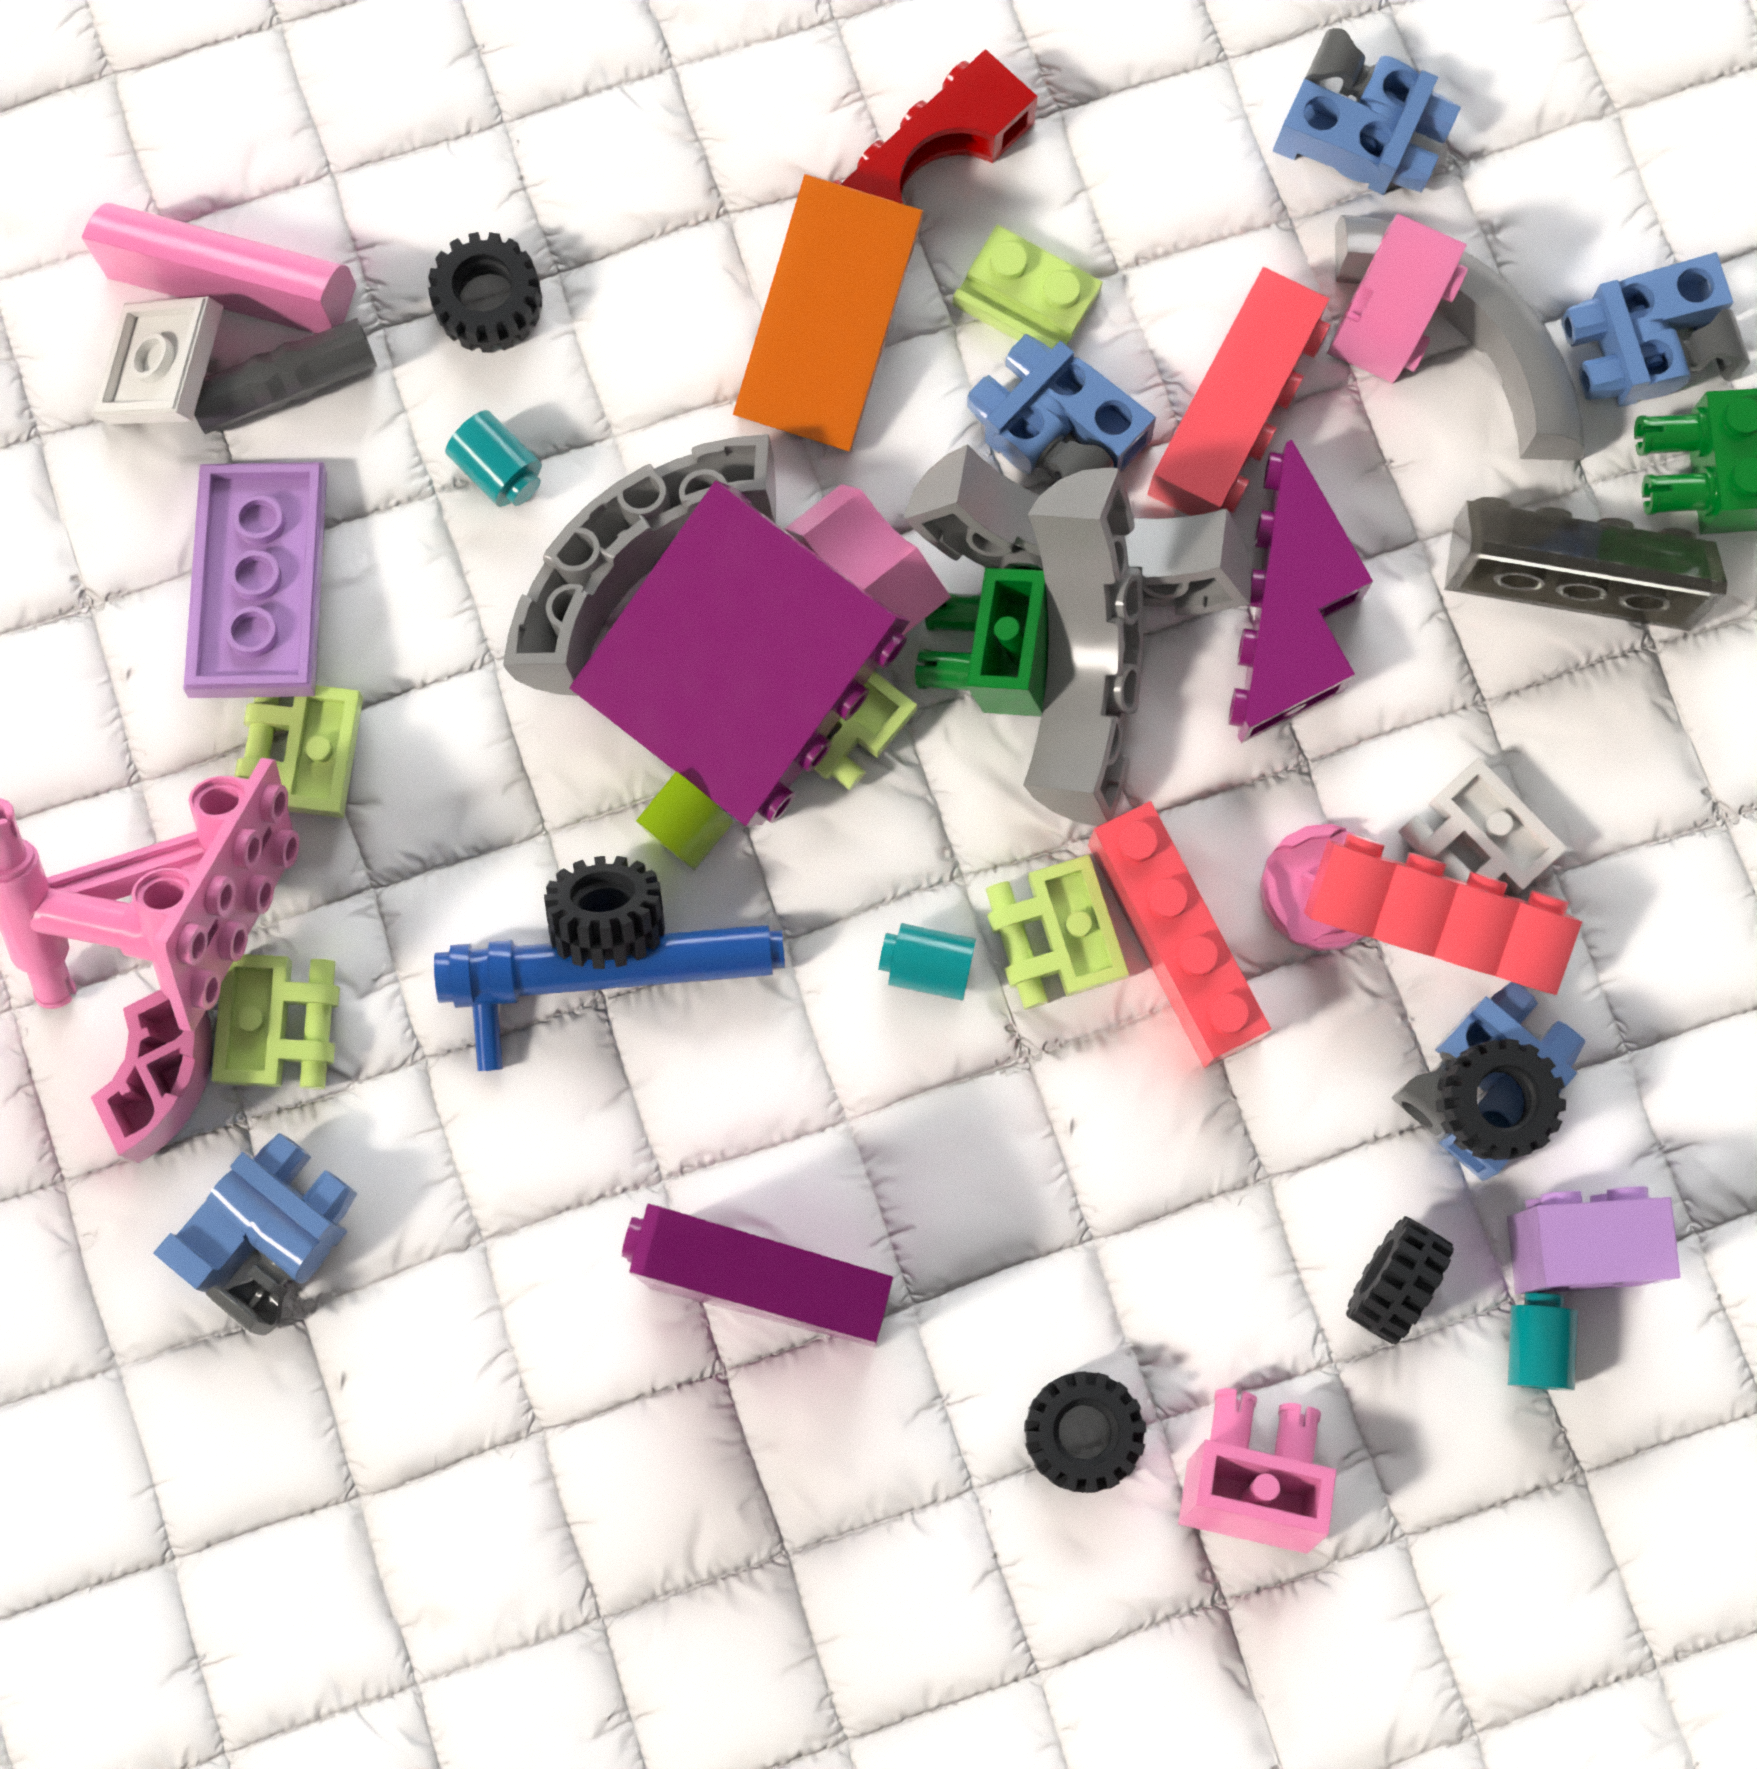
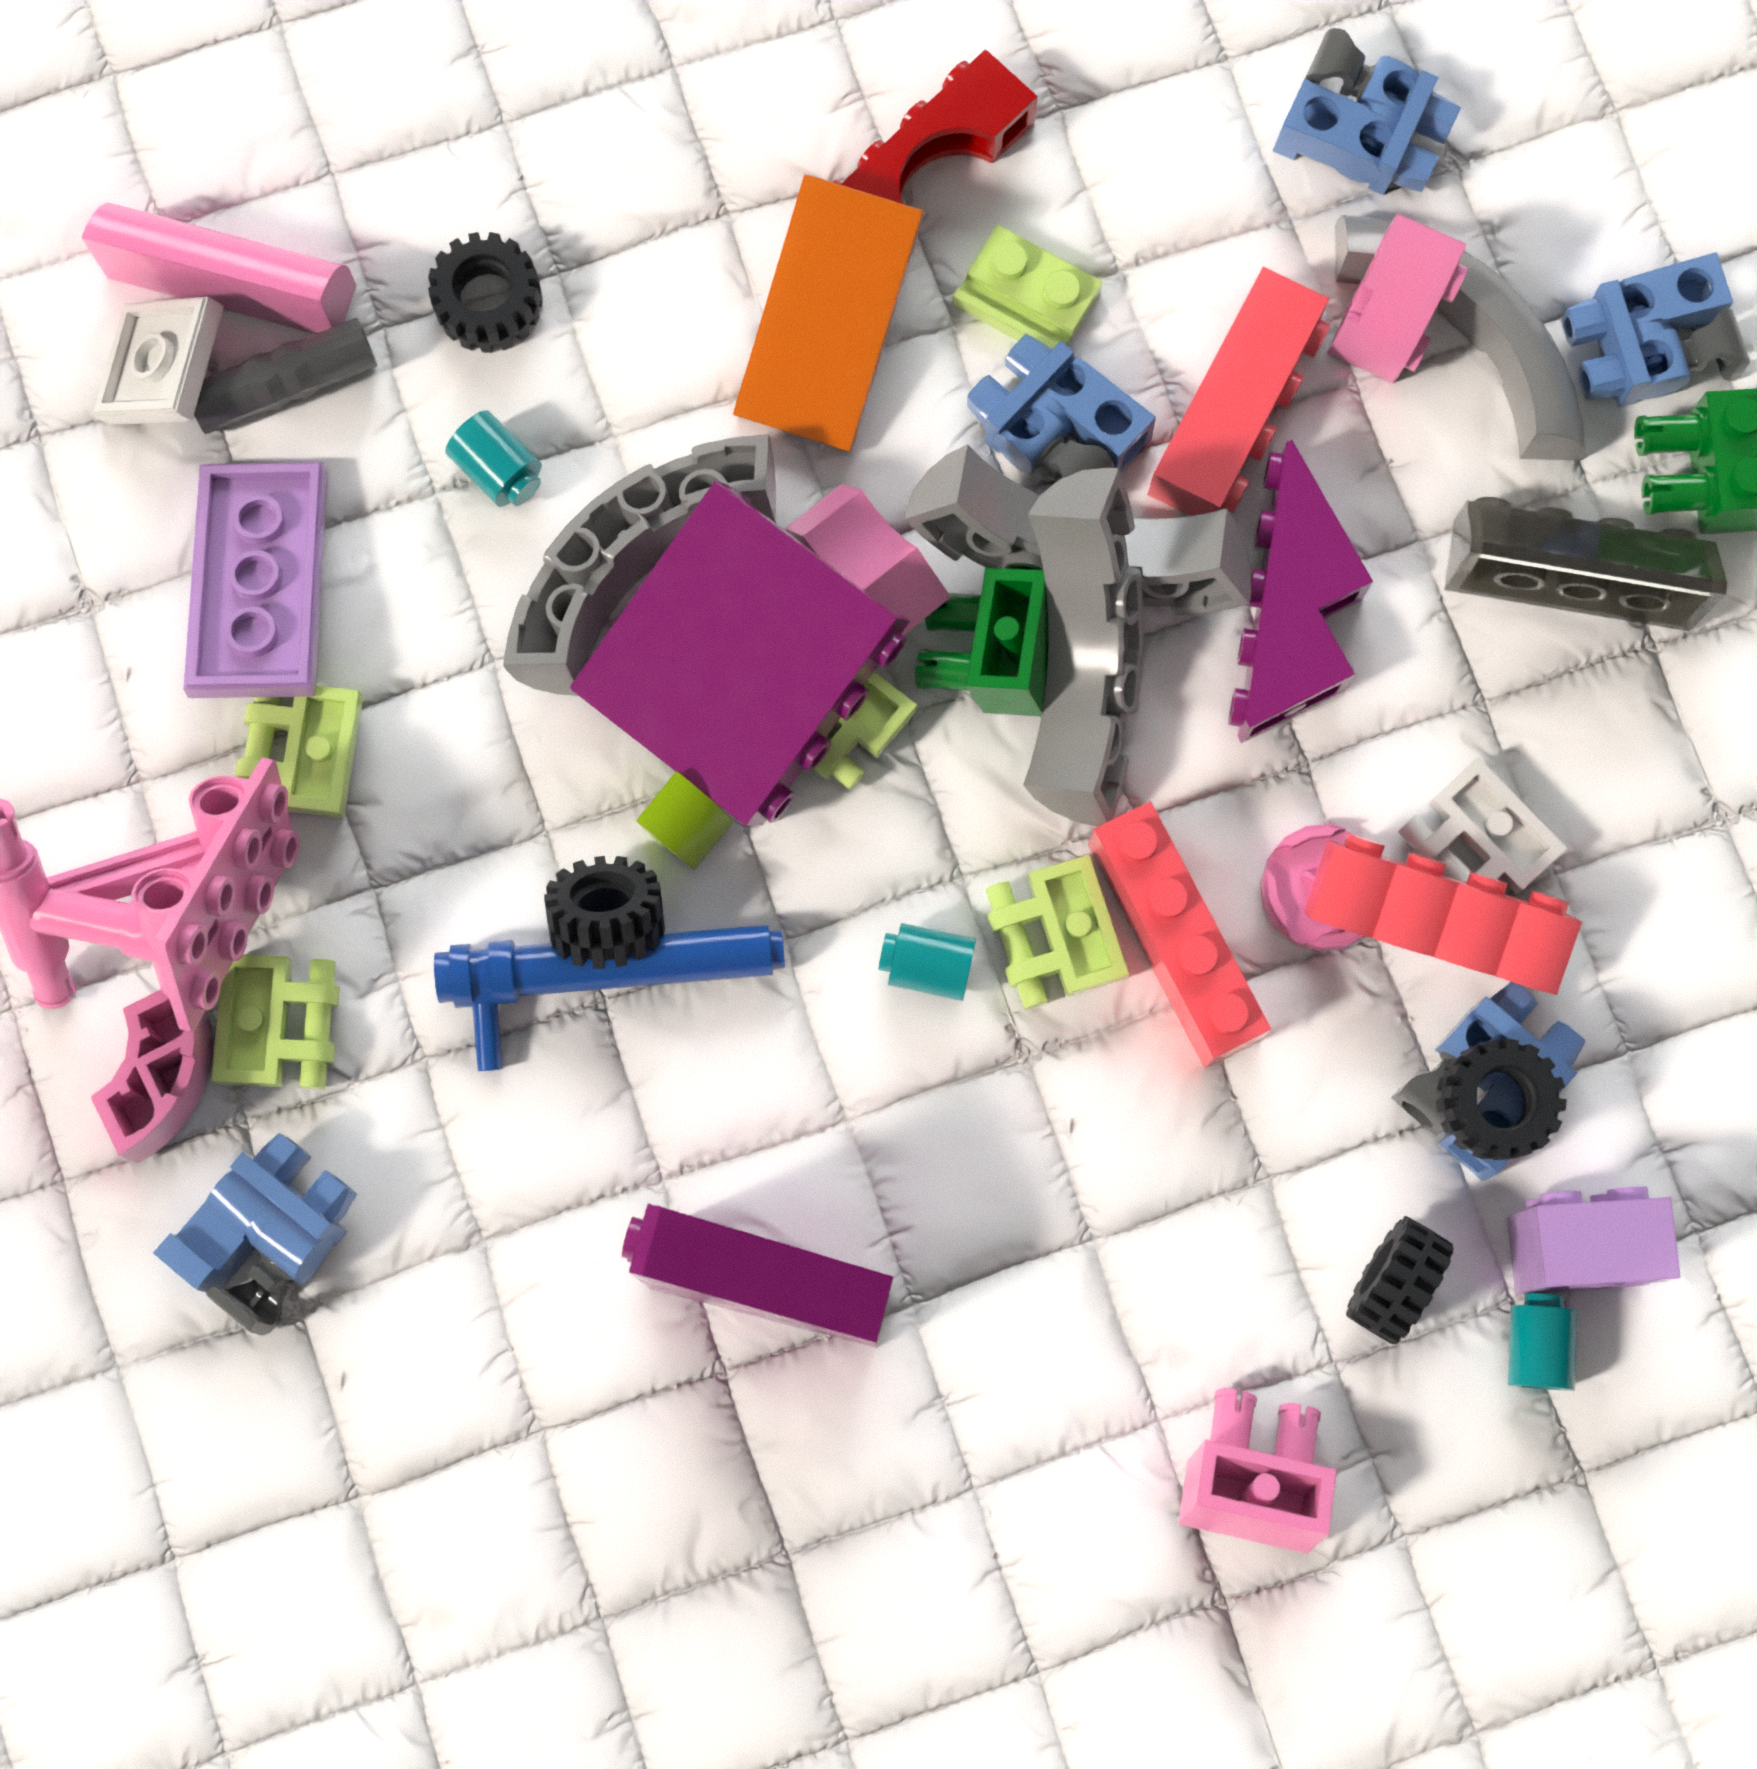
black tyre [1024,1371,1147,1493] -> none

